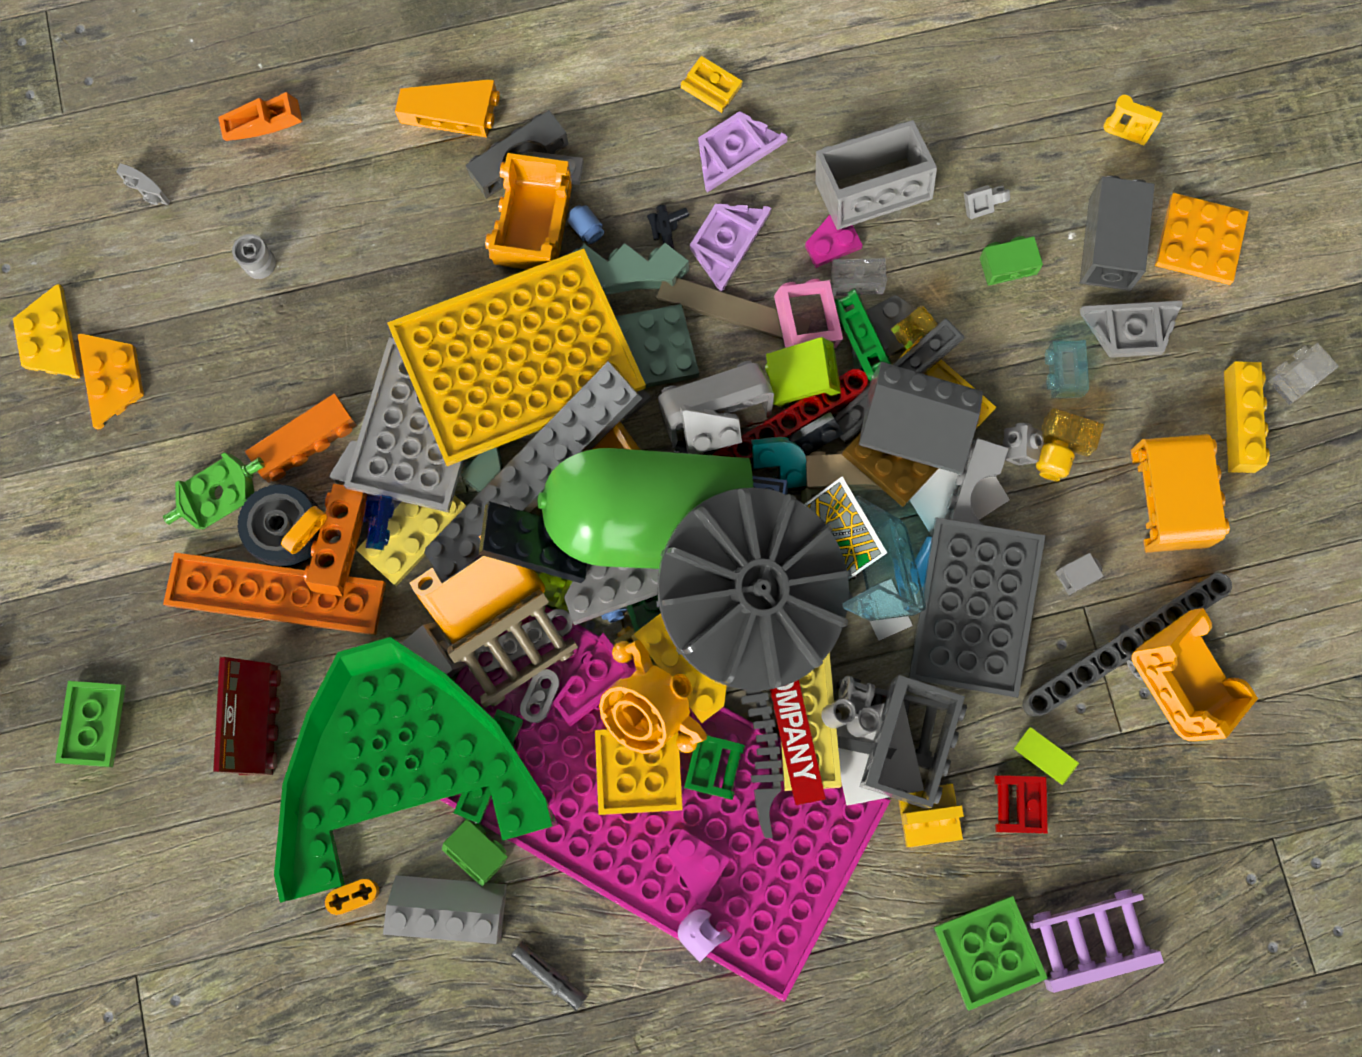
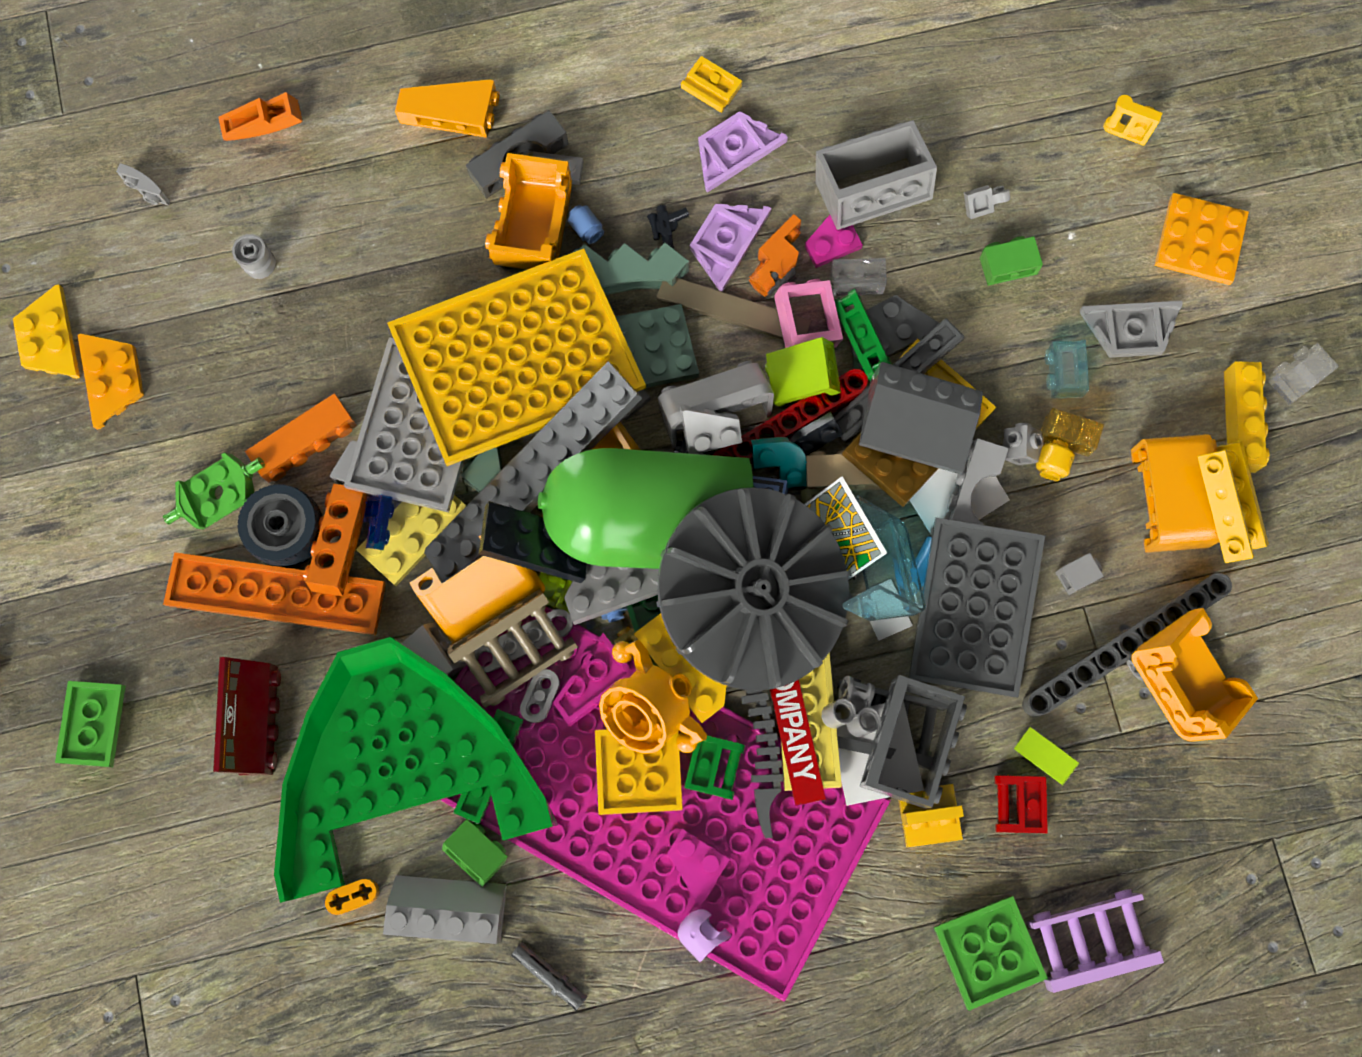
light orange beam [281,506,327,554] -> none
clear yellow bracket [890,305,938,349] -> none
dark grey brick [1079,175,1155,291] -> none
none -> orange plate [749,214,801,297]
none -> yellow fence [1197,441,1269,563]

